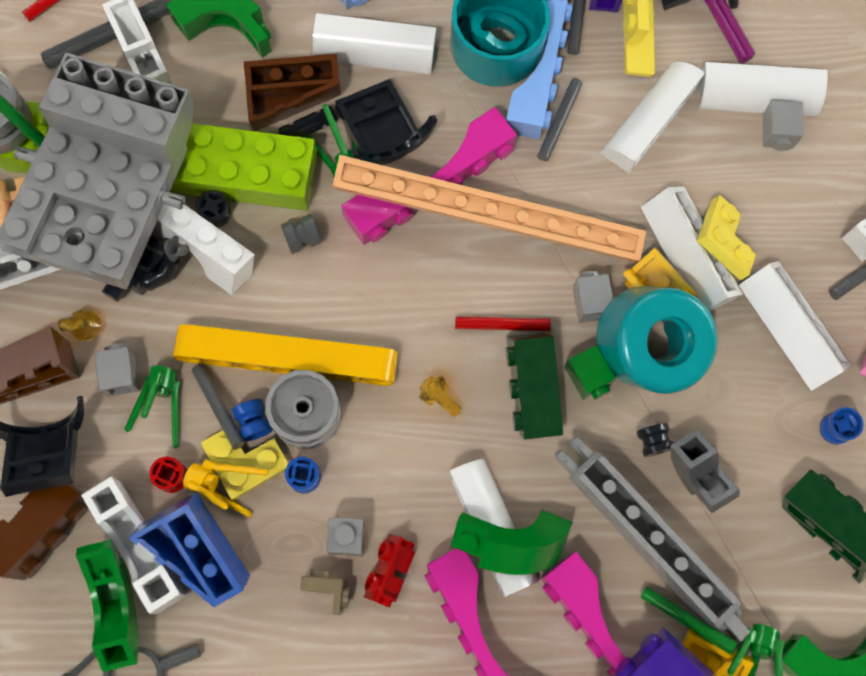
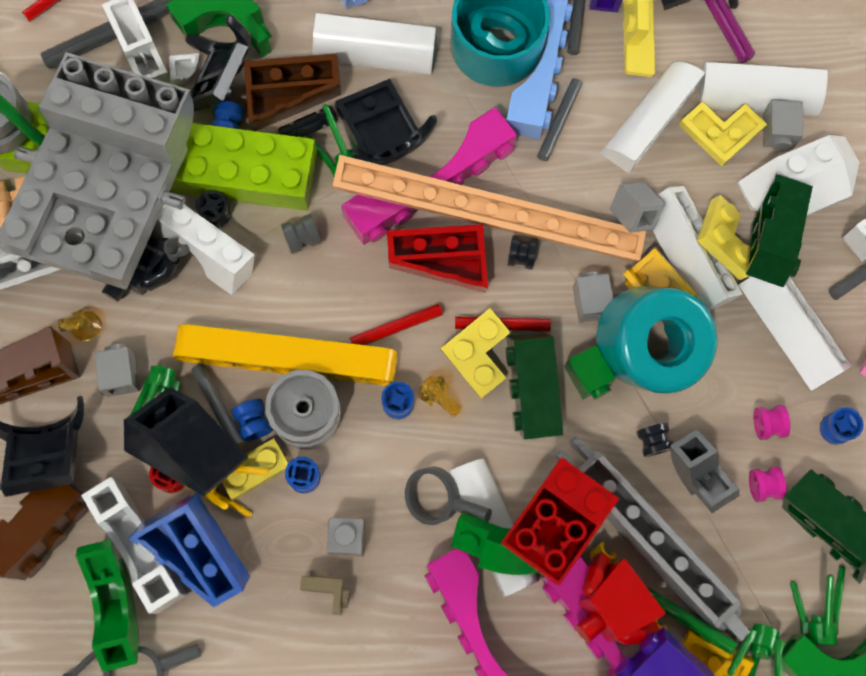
red hinge [364,534,416,608] -> none
none -> black slope [124,387,248,497]
none -> white tile [169,53,201,87]
none -> black piece [185,15,252,112]
none -> blue wheel [210,101,245,129]
none -> red bar [349,304,443,345]
none -> blue wheel [381,381,414,420]
none -> red wedge [387,224,488,293]
none -> dark grey piece [405,466,492,525]
none -> light yellow plate [440,308,511,399]
none -> red slope [500,457,620,586]
none -> black wheel [507,235,538,270]
none -> red torso [575,541,667,645]
none -> light grey brick [610,182,666,232]
none -> light yellow plate [679,101,767,167]
none -> white wedge [737,135,860,216]
none -> dark green wedge [746,174,813,287]
none -> dark pink wheel [749,466,786,503]
none -> dark pink wheel [753,405,791,440]
none -> green plant [790,566,846,645]

